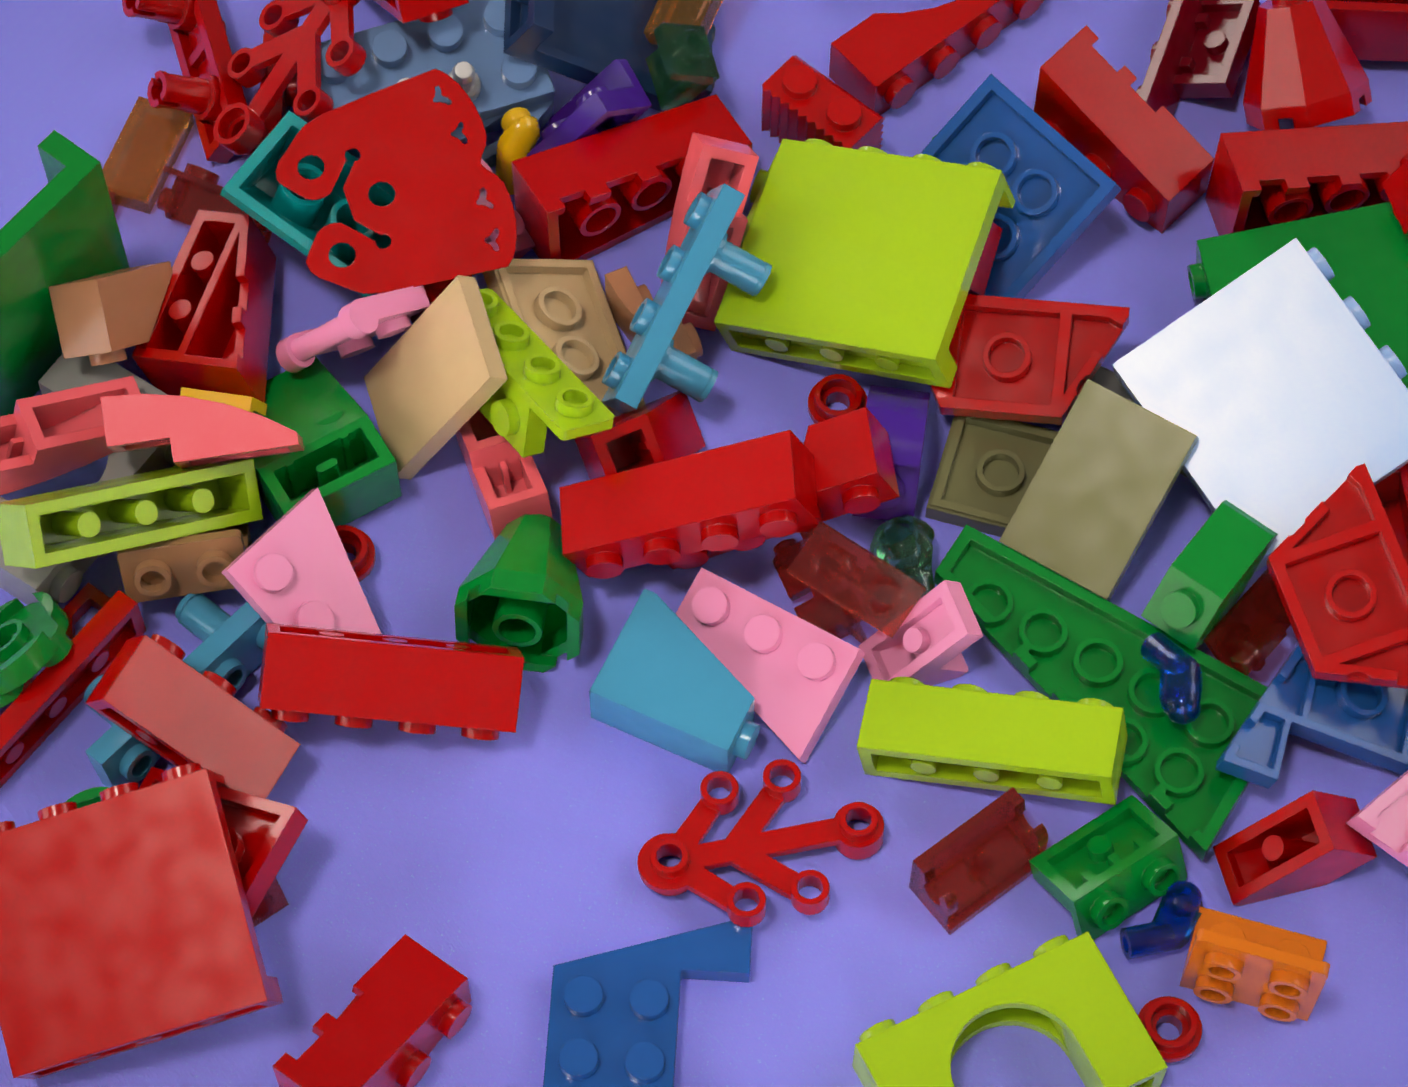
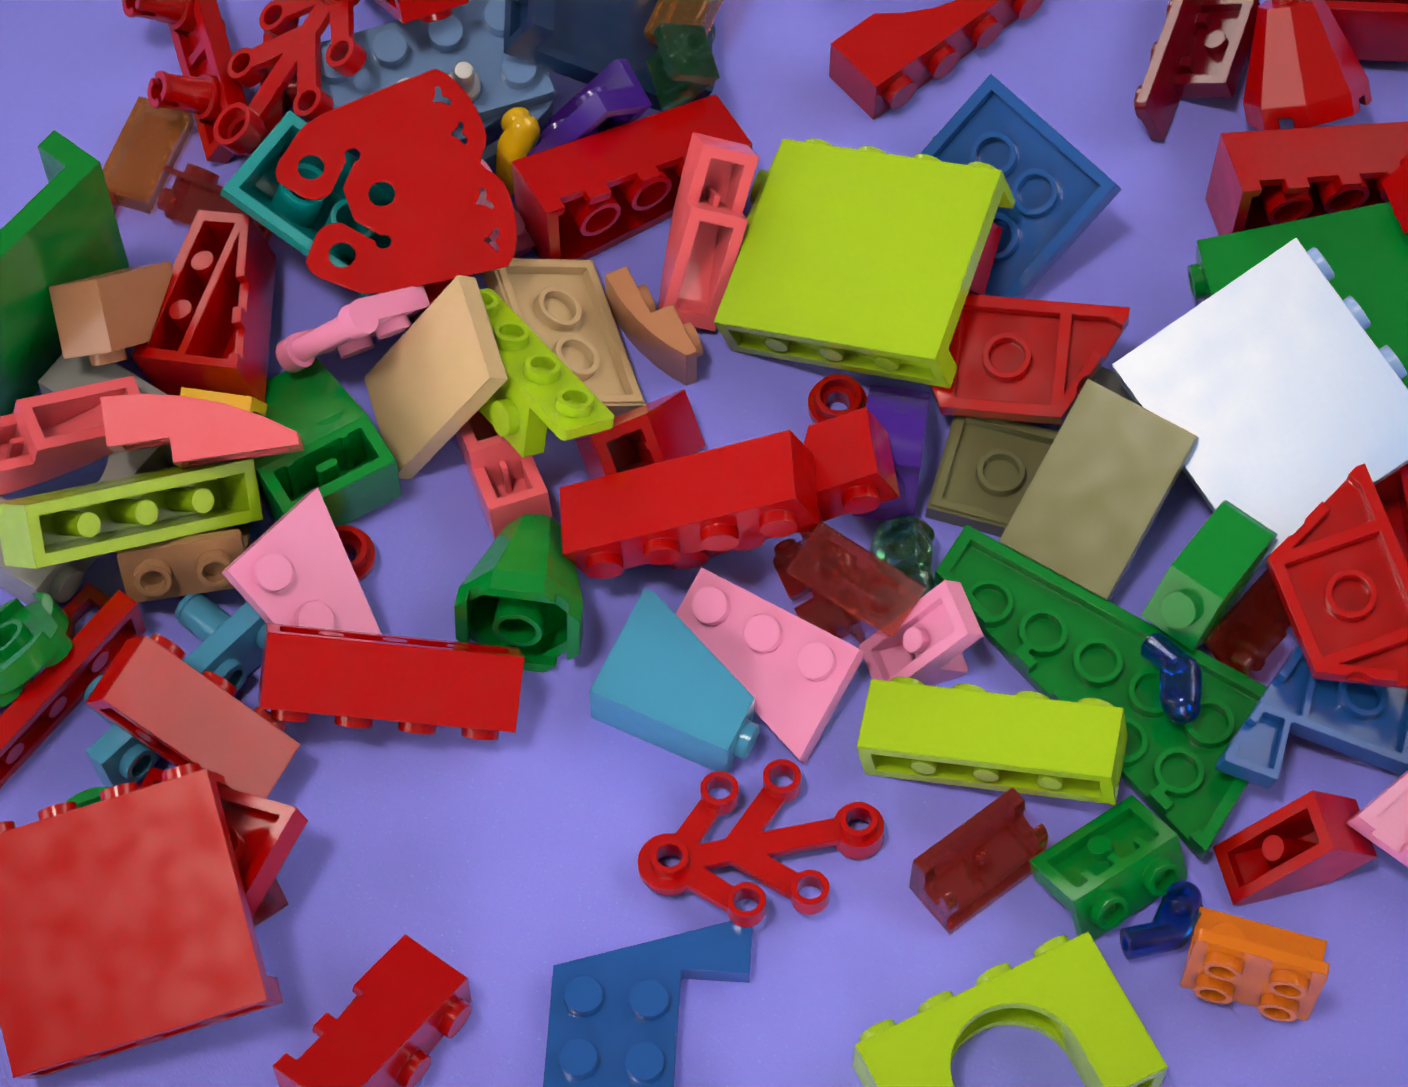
dark azure plate [601,183,772,413] -> none
red brick [761,55,885,149] -> none
red wedge [1034,25,1214,234] -> none
red plate [1138,996,1202,1062] -> none

